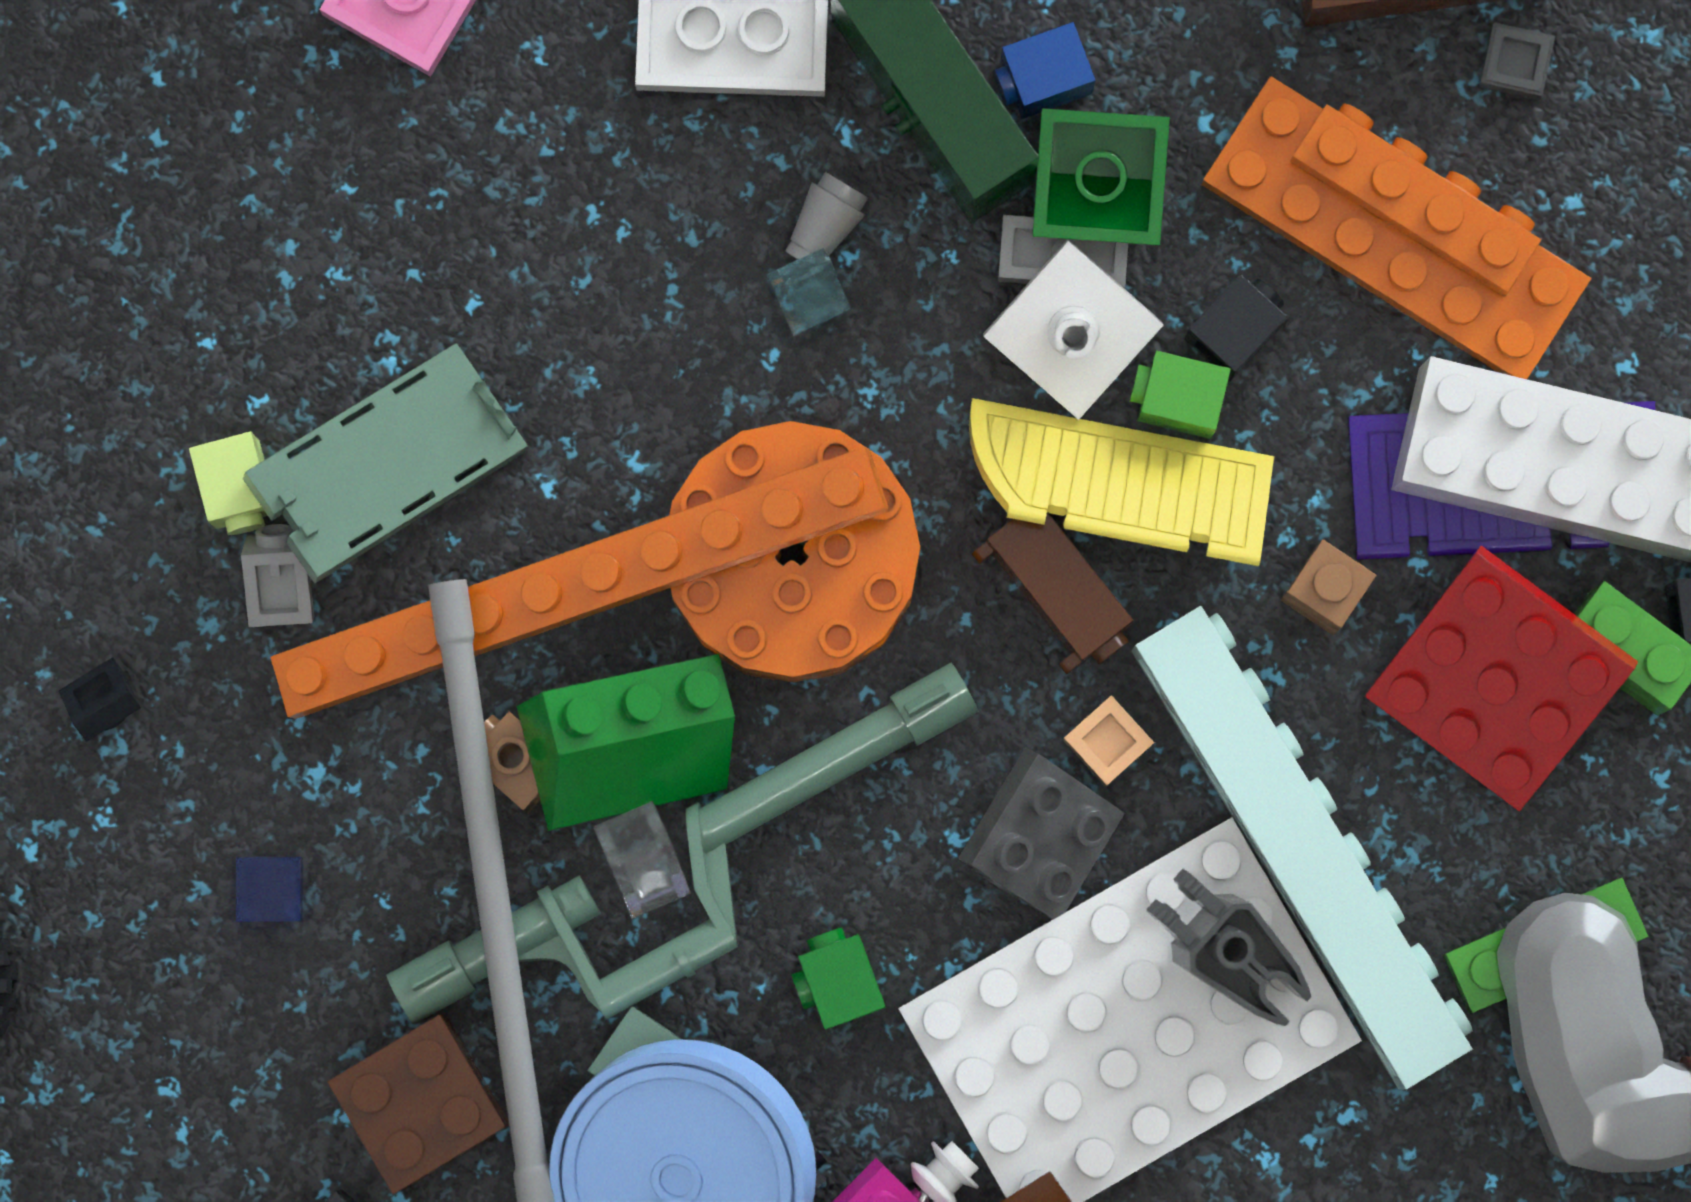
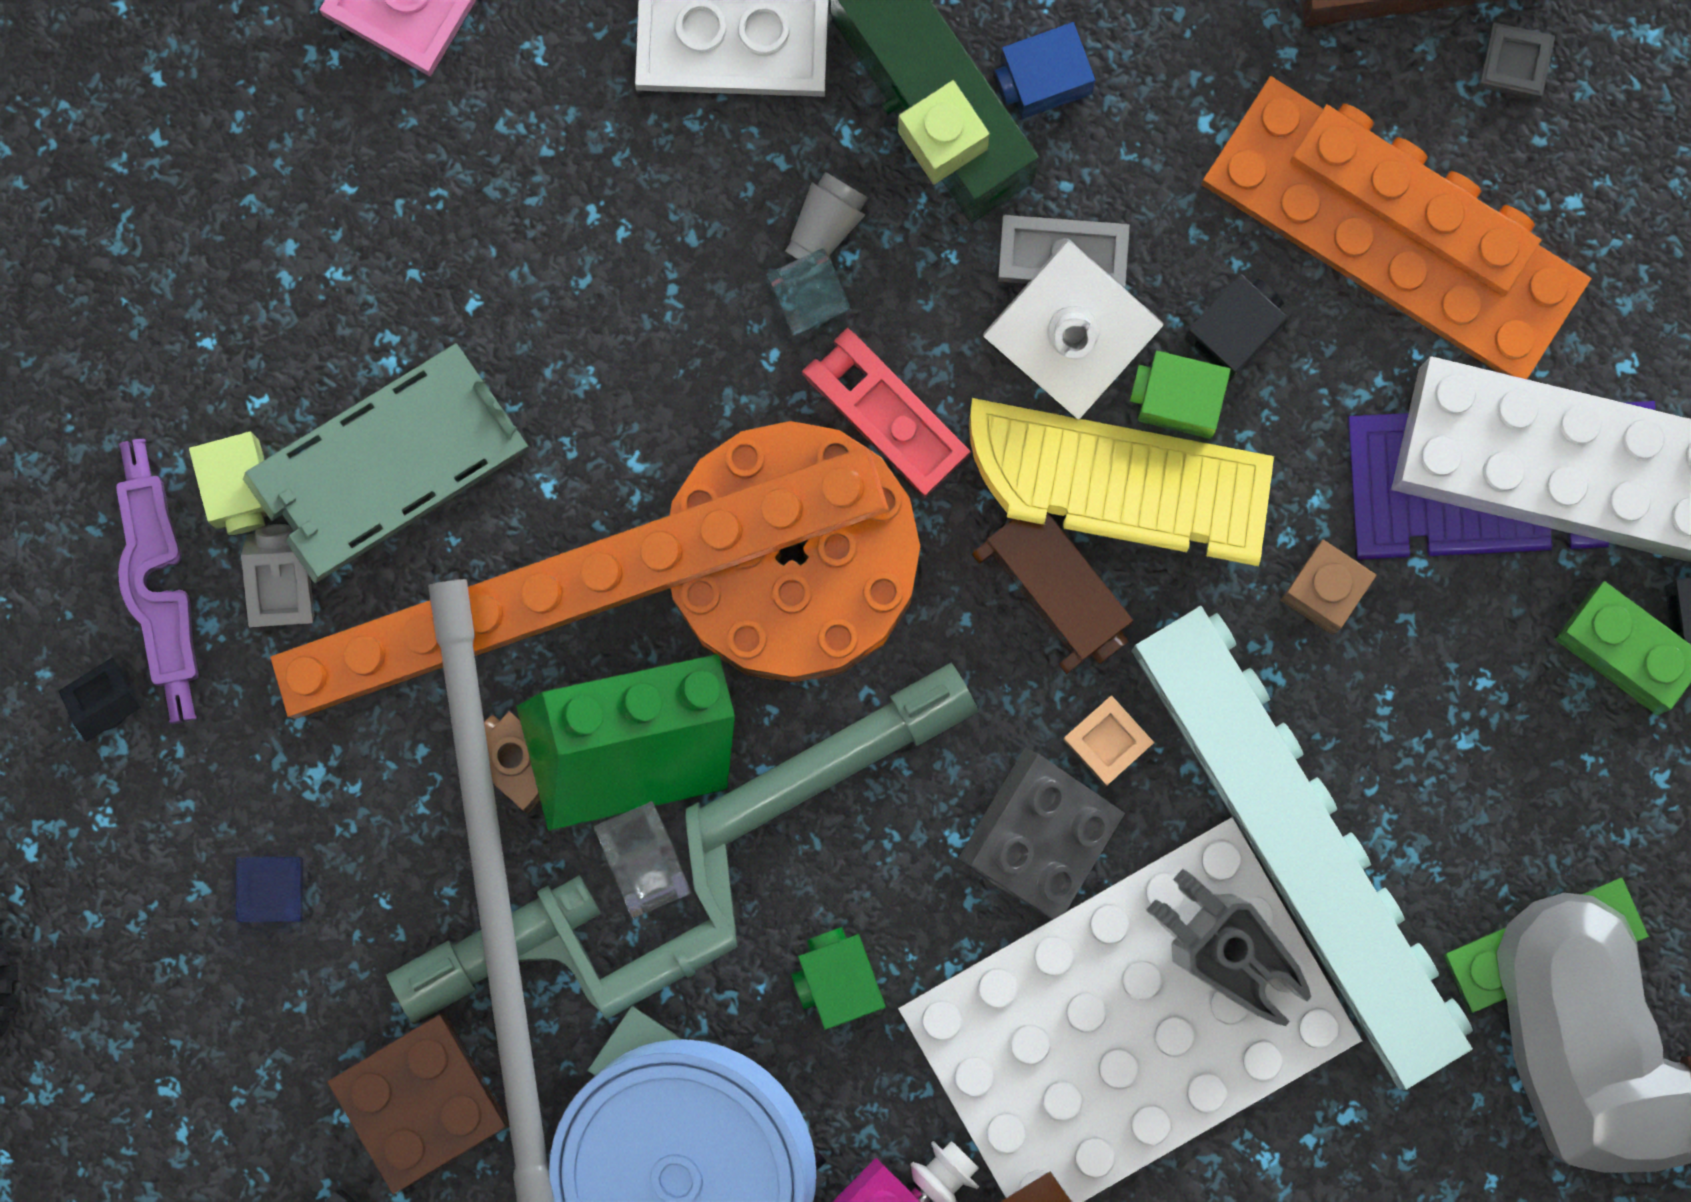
green slope [1033,108,1170,245] -> none
red plate [1365,546,1638,812] -> none
none -> medium lavender piece [116,439,199,724]
none -> coral plate [801,328,971,498]
none -> yellowish green brick [898,80,990,185]

